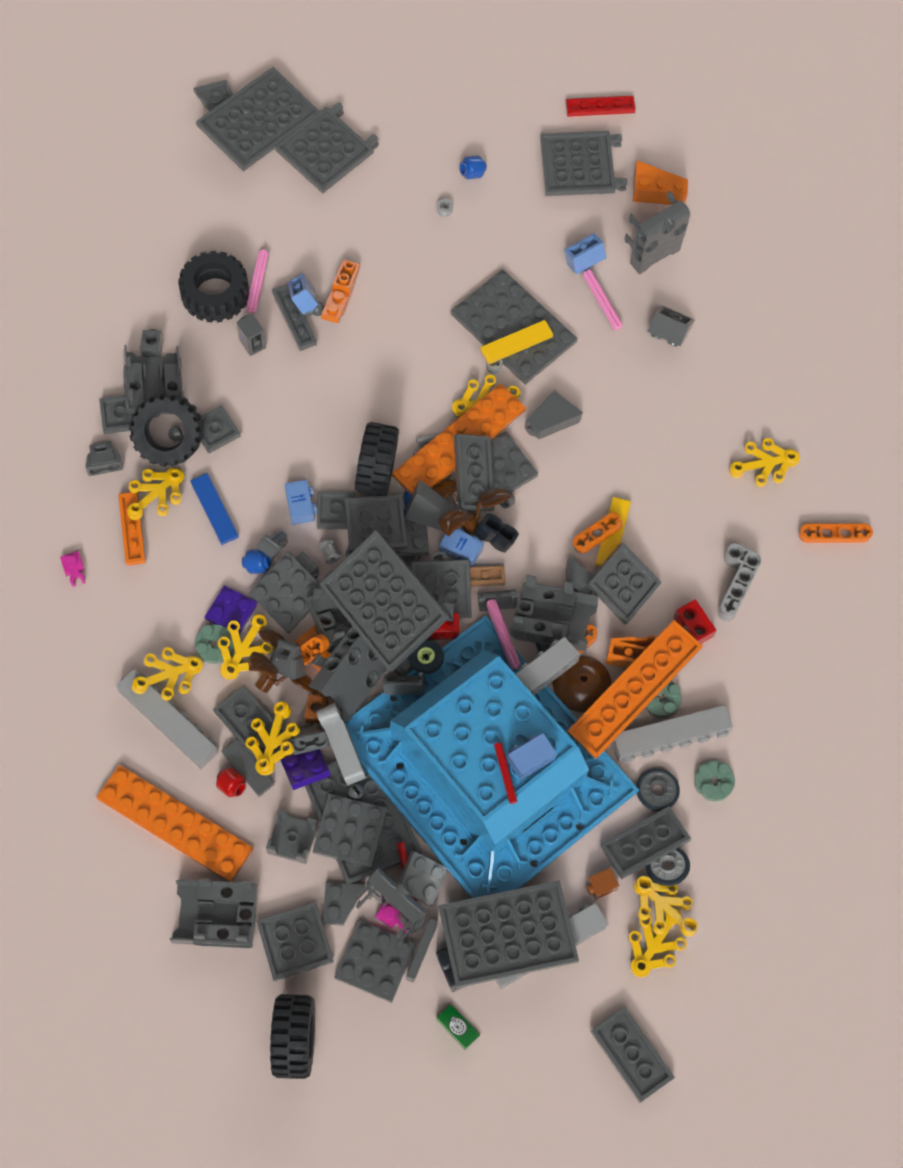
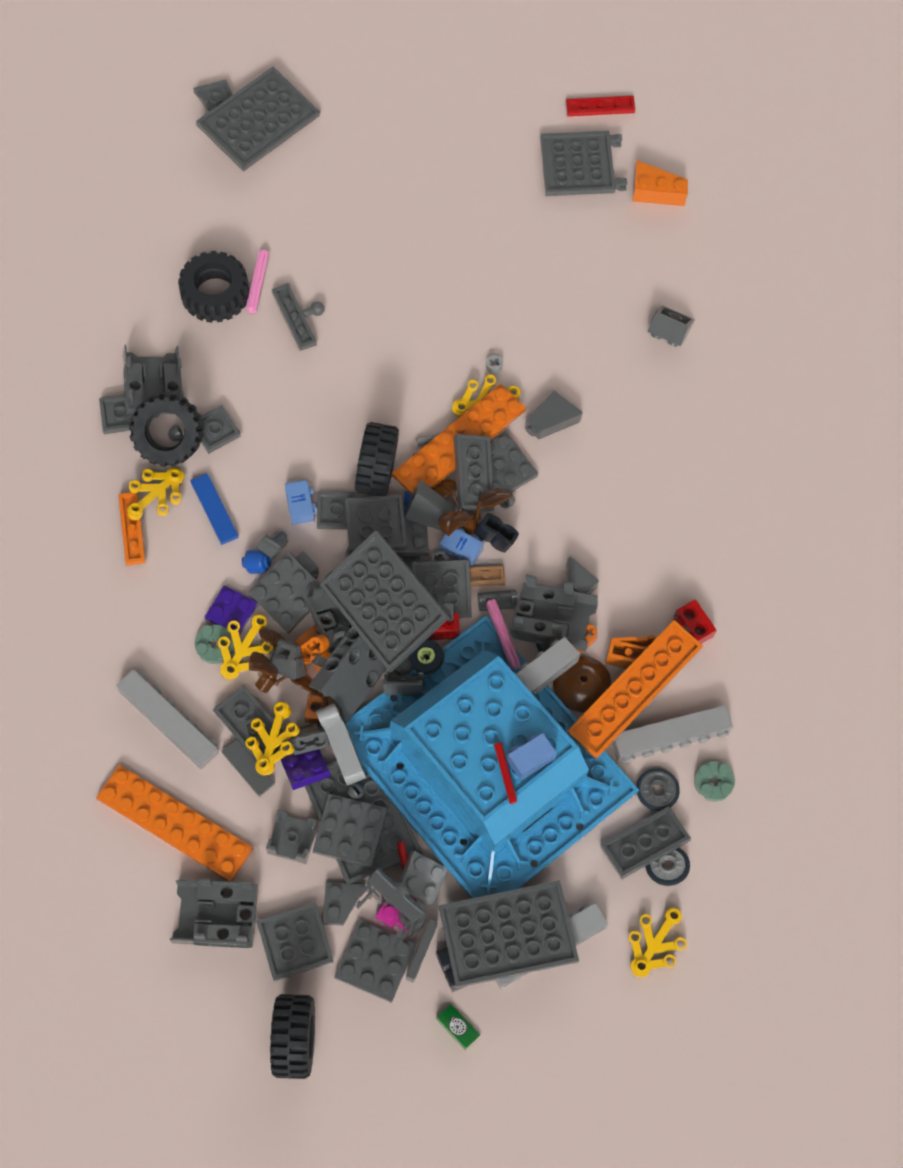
dark pink plate [60,551,86,587] -> none
dark grey piece [85,441,123,476] -> none
yellow plant [131,647,203,701] -> none
dark grey brick [140,329,163,357] -> none
red head [216,768,246,798] -> none
dark grey brick [237,314,266,356] -> none
dark grey plate [275,103,379,194] -> none
medium blue brick [288,273,318,314] -> none
light grey bush [318,539,341,564] -> none
orange slope [321,259,360,323] -> none
light grey bush [437,199,453,217] -> none
dark grey plate [451,269,578,385] -> none
blue head [459,155,487,180] -> none
yellow tile [480,320,553,365] -> none
medium blue brick [564,233,606,275] -> none
orange beam [573,513,622,553] -> none
bright pink axle [583,269,623,330] -> none
dark orange brick [585,868,619,900] -> none
dark grey plate [586,542,662,624] -> none
dark grey plate [590,1007,675,1103] -> none
yellow tile [595,497,631,567] -> none
dark grey piece [624,191,690,275] -> none
yellow plant [633,876,698,937] -> none
sand green plate [646,681,682,718] -> none
light grey beam [718,543,761,621] -> none
yellow plant [729,438,800,487] -> none
orange beam [798,523,873,543] -> none

